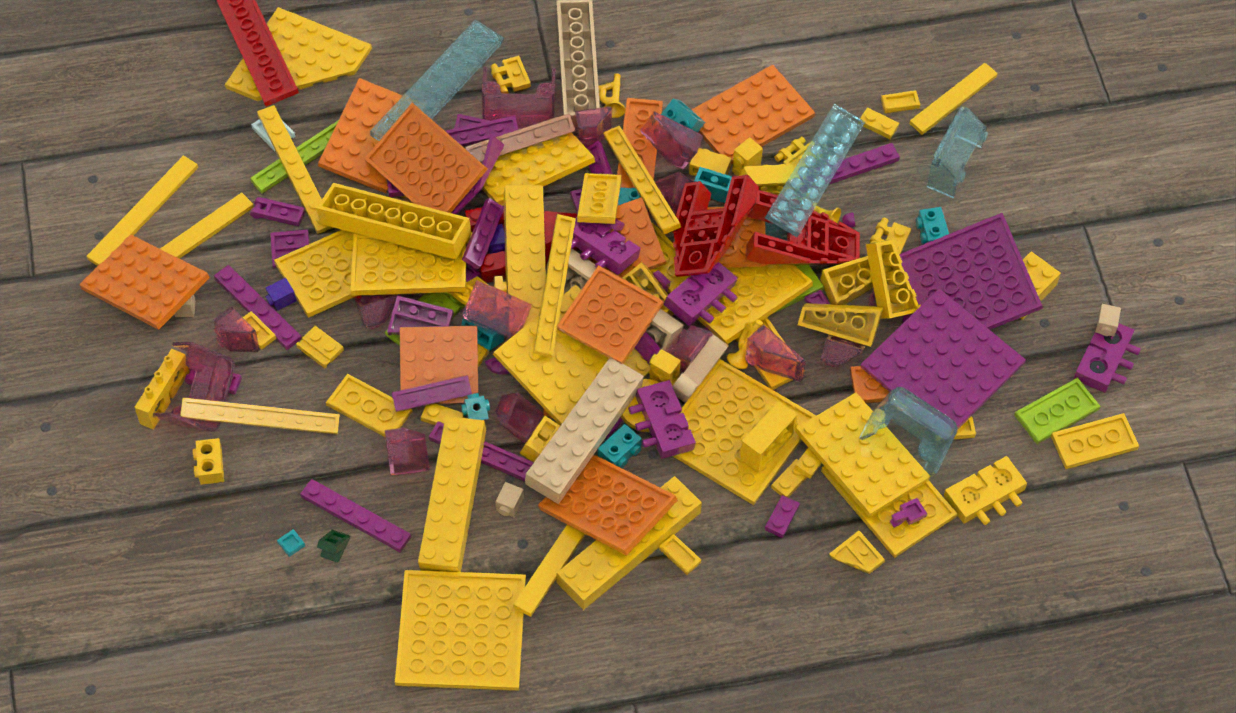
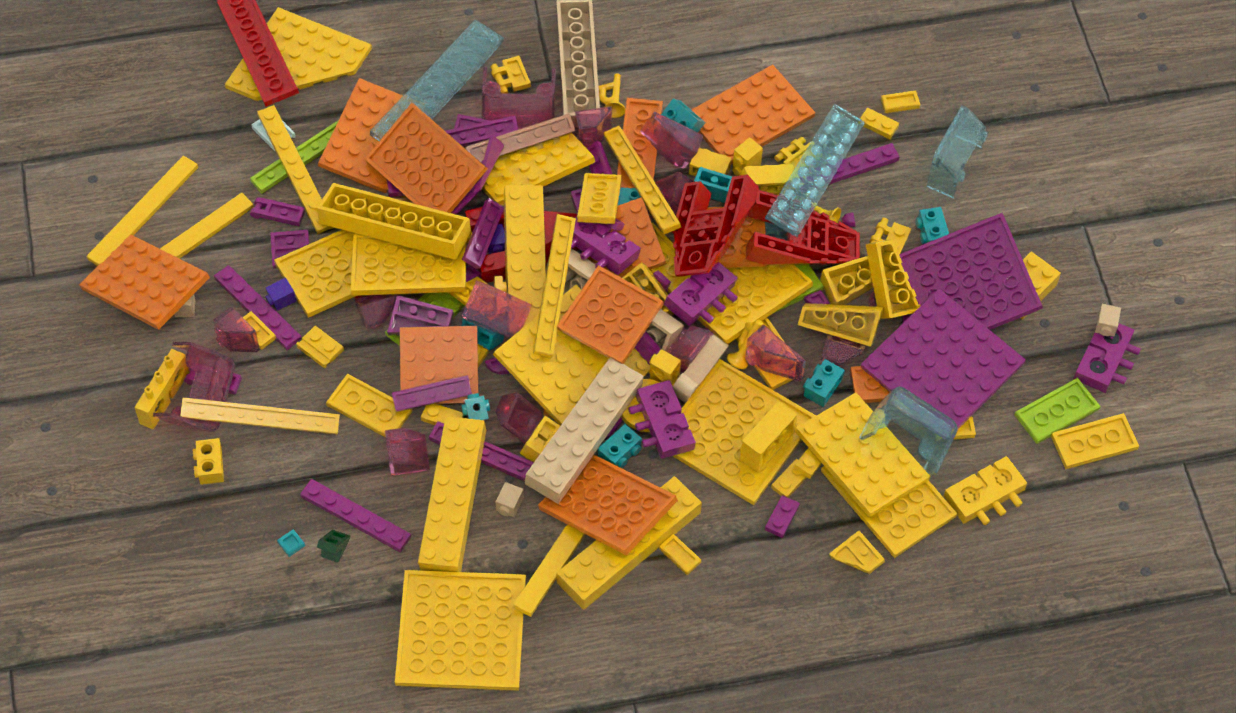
magenta plate [890,498,927,527] -> none
yellow tile [909,63,998,135] -> none
none -> teal brick [803,359,845,407]

